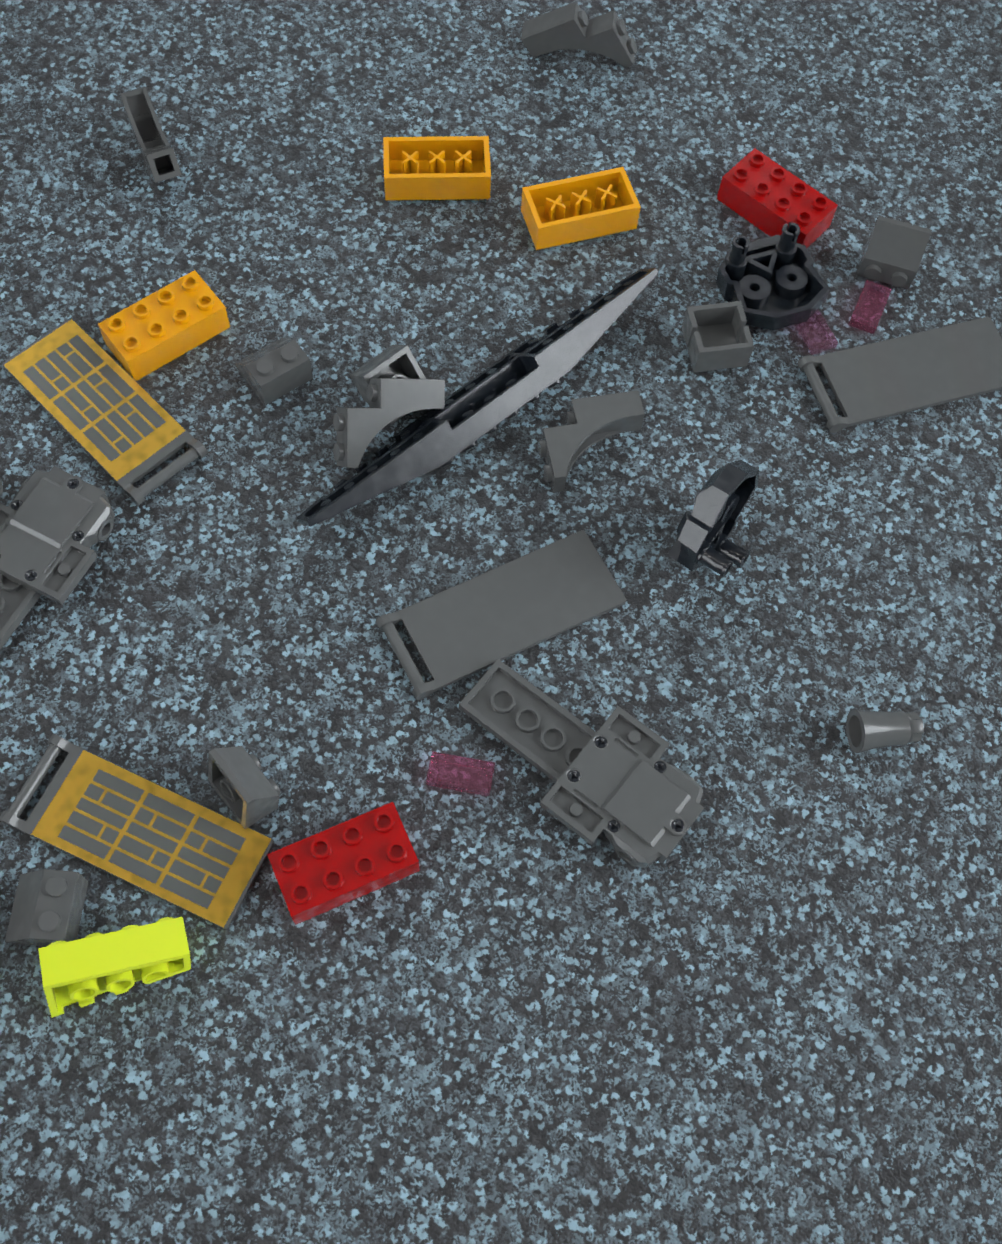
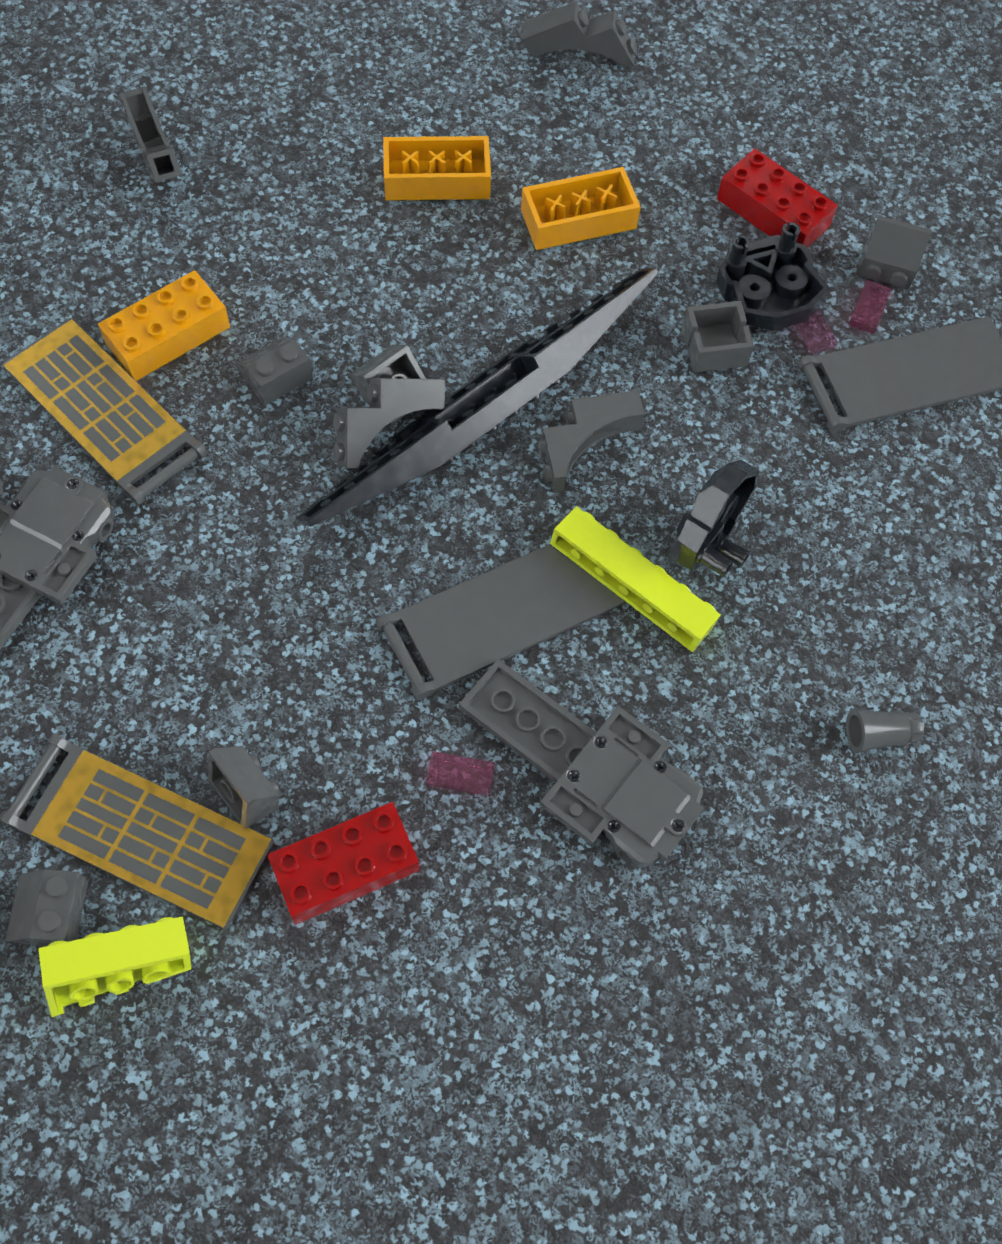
none -> neon yellow brick [550,506,721,653]

